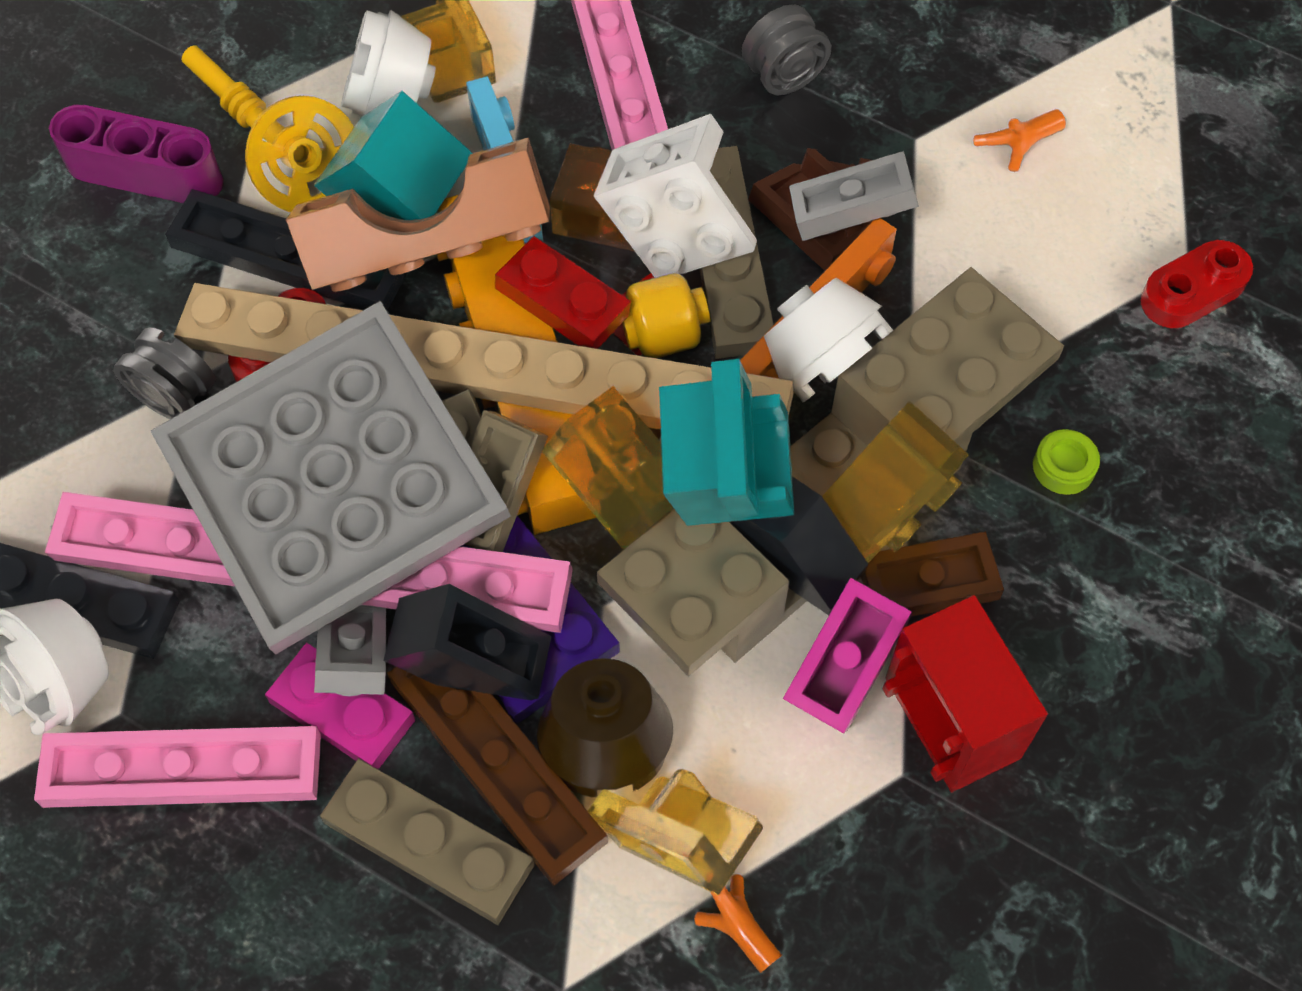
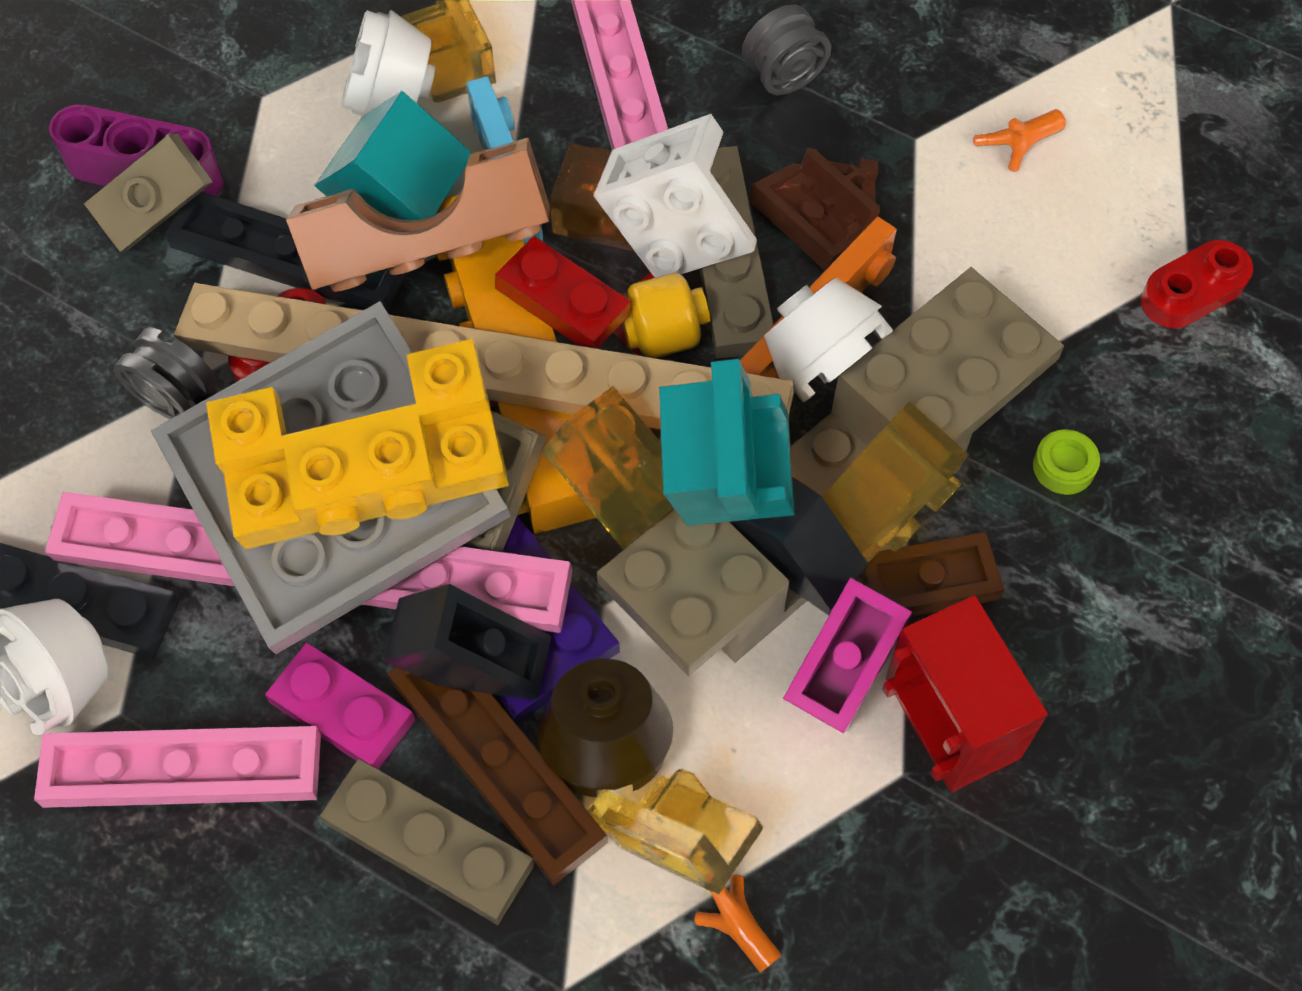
yellow dish [181,45,354,212] -> none
light grey plate [314,605,386,696] -> none
light grey plate [789,151,919,241] -> none
none -> dark tan plate [84,133,213,252]
none -> yellow bracket [206,338,509,550]

